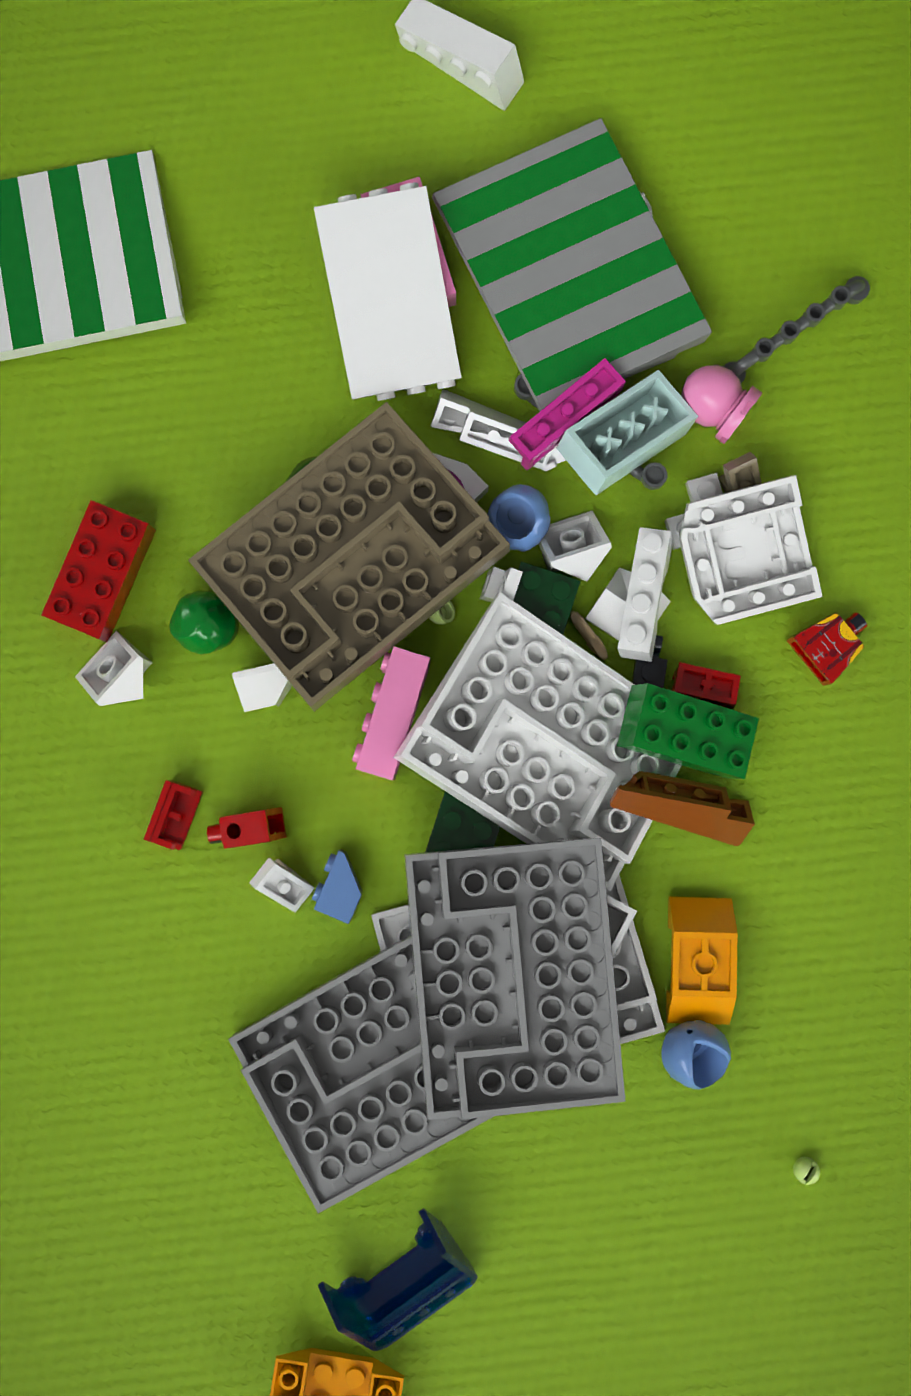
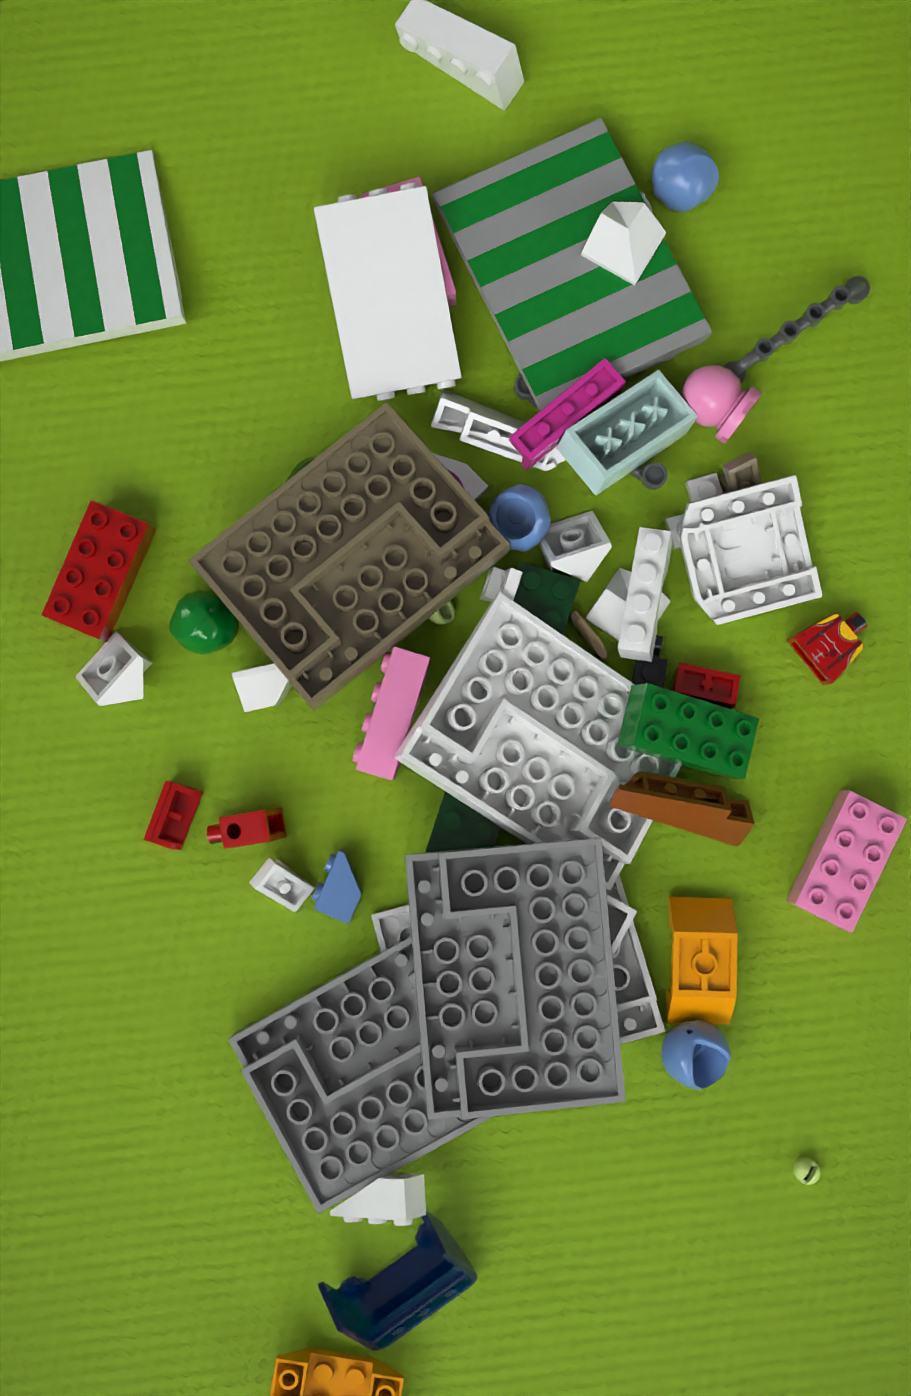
none -> white slope [330,1173,426,1226]
none -> white slope [581,202,666,286]
none -> medium blue piece [652,141,719,212]
none -> bright pink brick [786,790,907,933]

